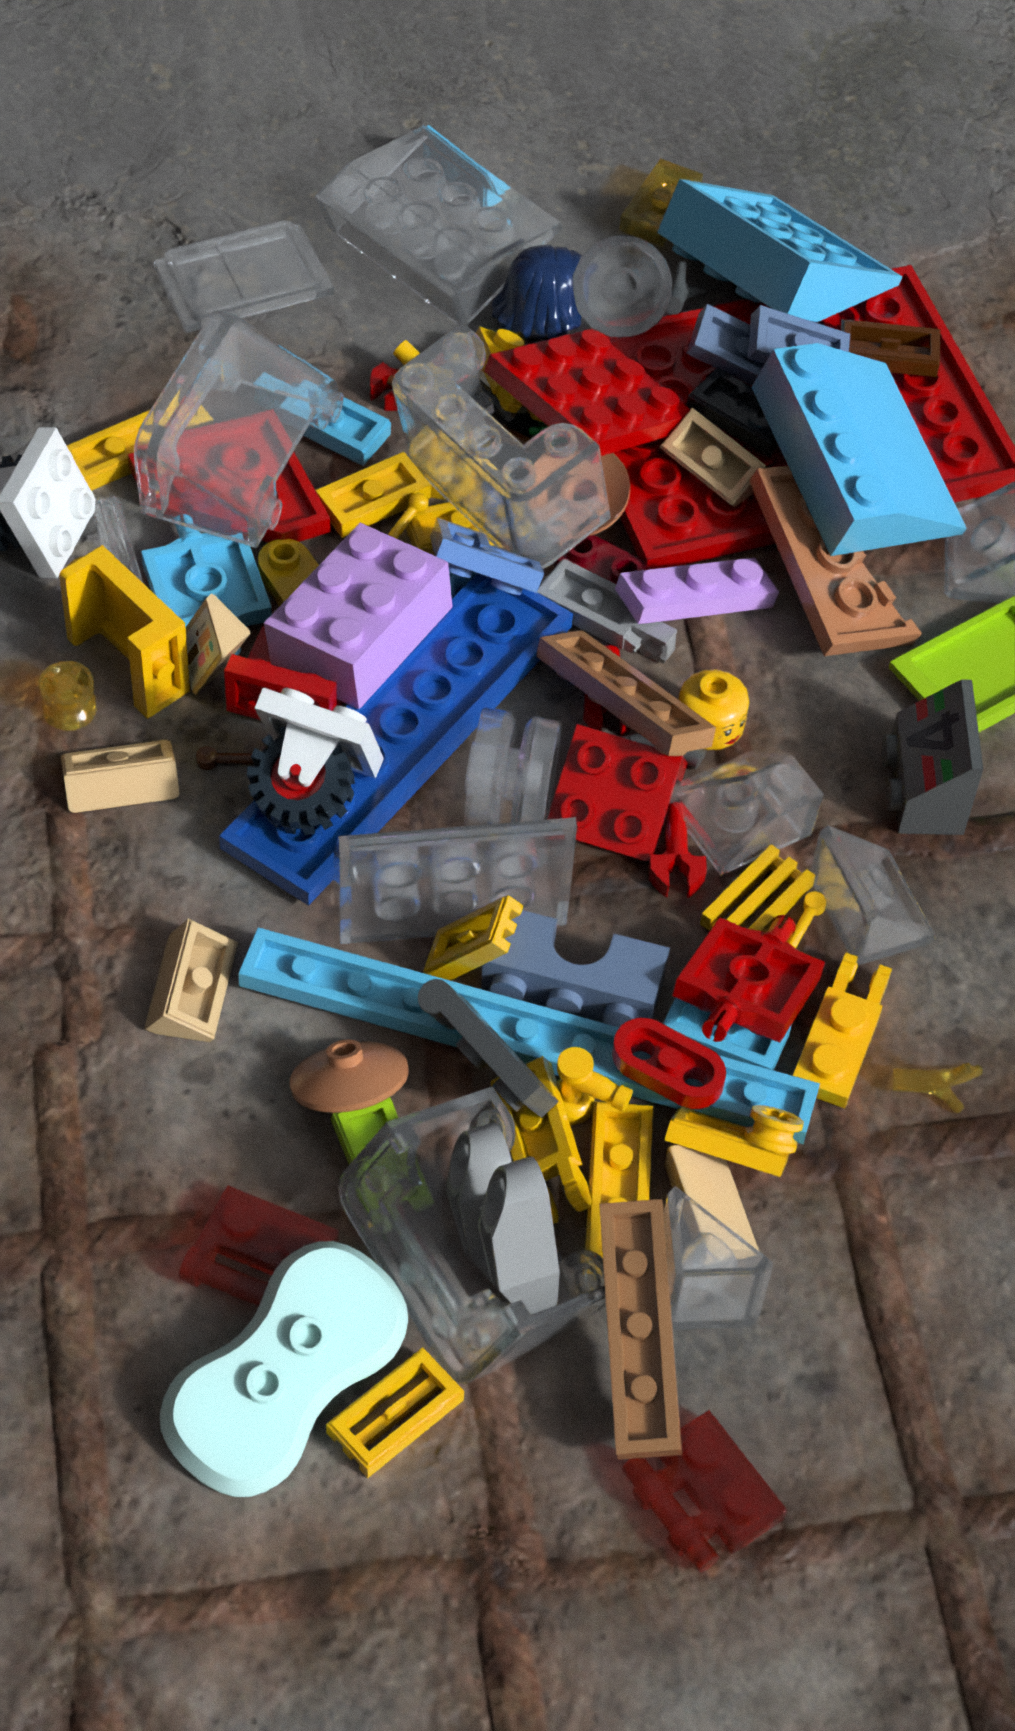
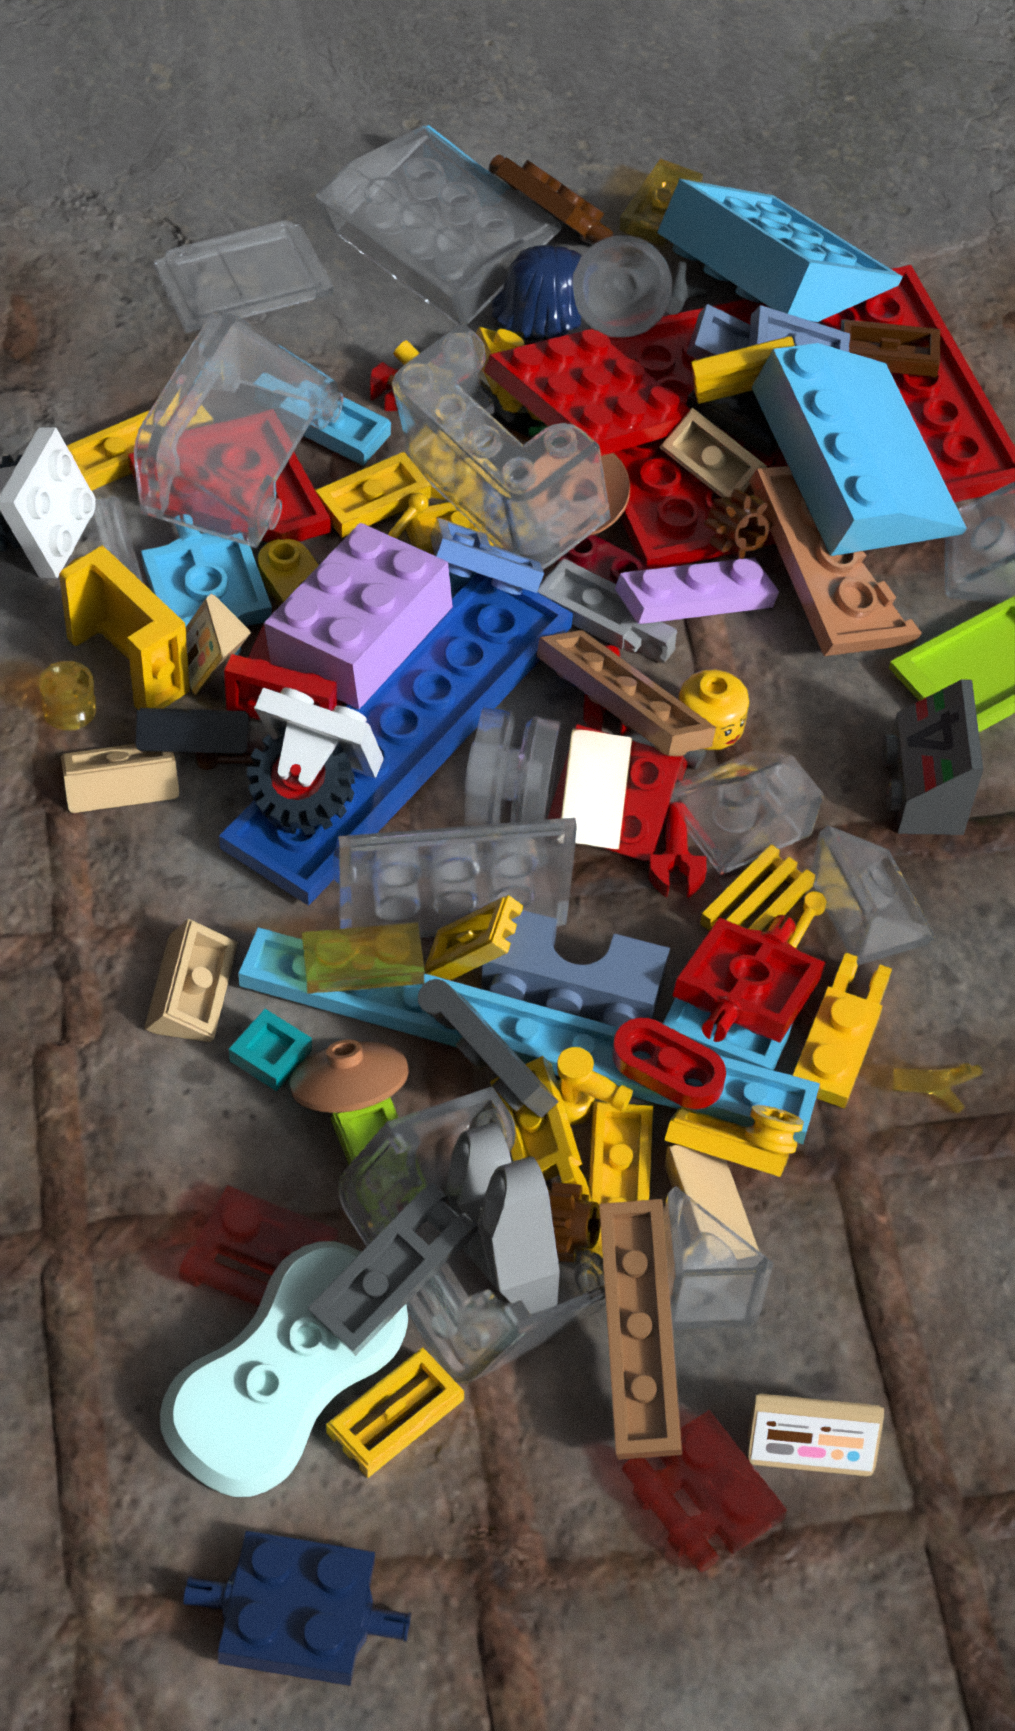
none -> black slope [136,708,251,754]
none -> dark blue plate [183,1531,411,1686]
none -> teal plate [229,1009,312,1091]
none -> clear yellow plate [302,922,425,994]
none -> dark grey plate [308,1183,478,1356]
none -> reddish brown plate [489,154,620,256]
none -> reddish brown gear [548,1182,601,1263]
none -> slope [559,729,632,850]
none -> yellow tile [691,336,795,404]
none -> reddish brown gear [704,488,773,559]
none -> slope [747,1394,884,1477]

